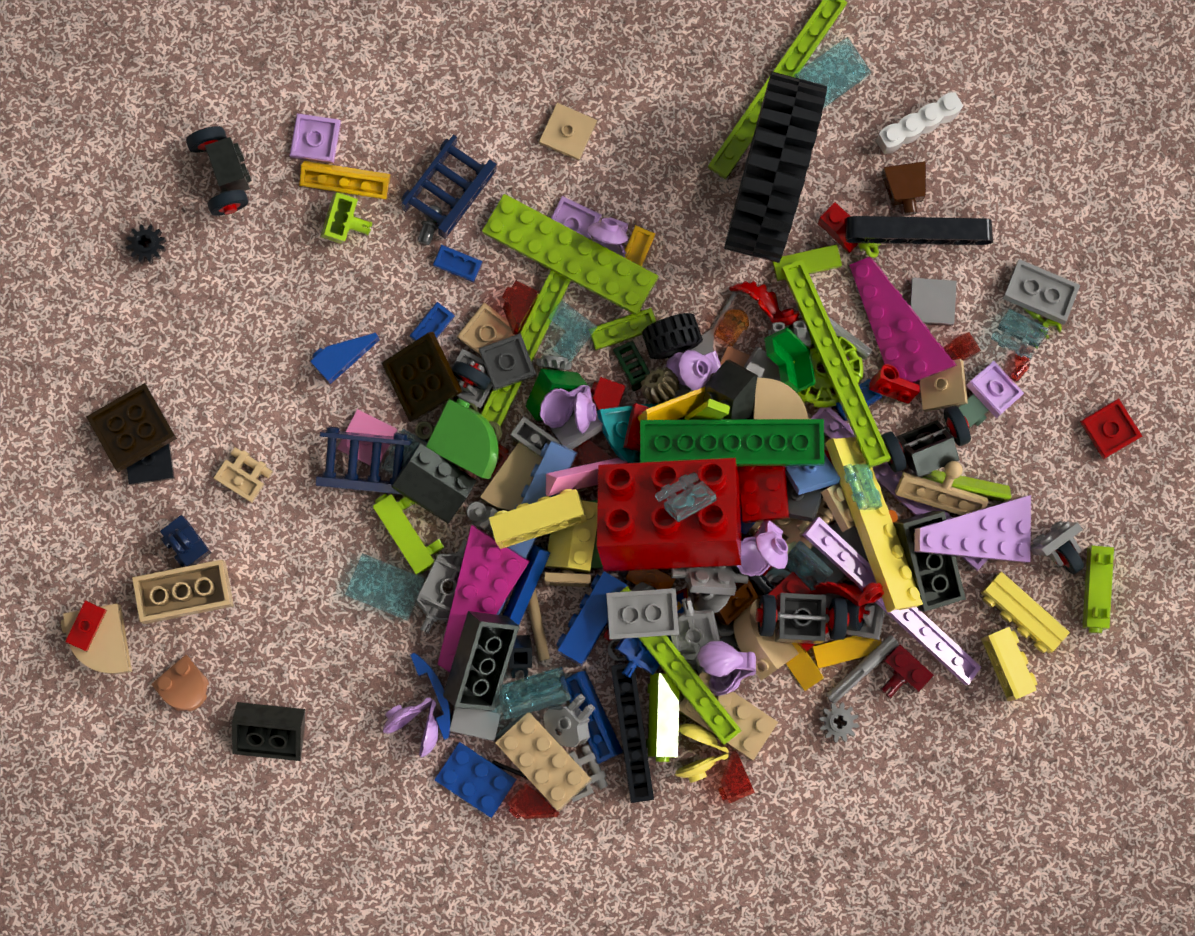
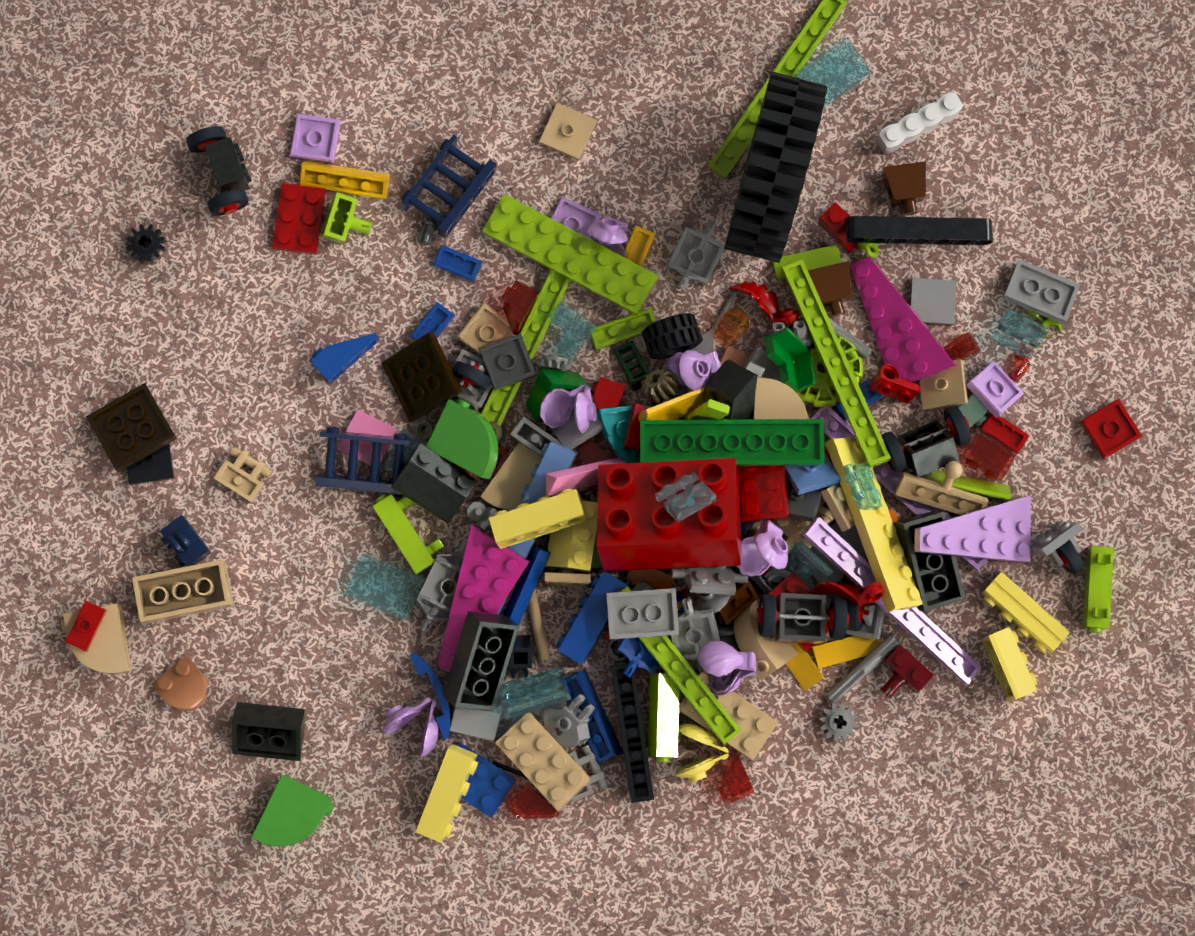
none -> bright green brick [252,775,335,846]
none -> red plate [272,183,327,255]
none -> light yellow brick [416,744,478,843]
none -> light grey plate [667,221,725,291]
none -> reddish brown torso [808,261,852,317]
none -> clear red brick [961,433,1017,481]
none -> red plate [979,413,1030,455]

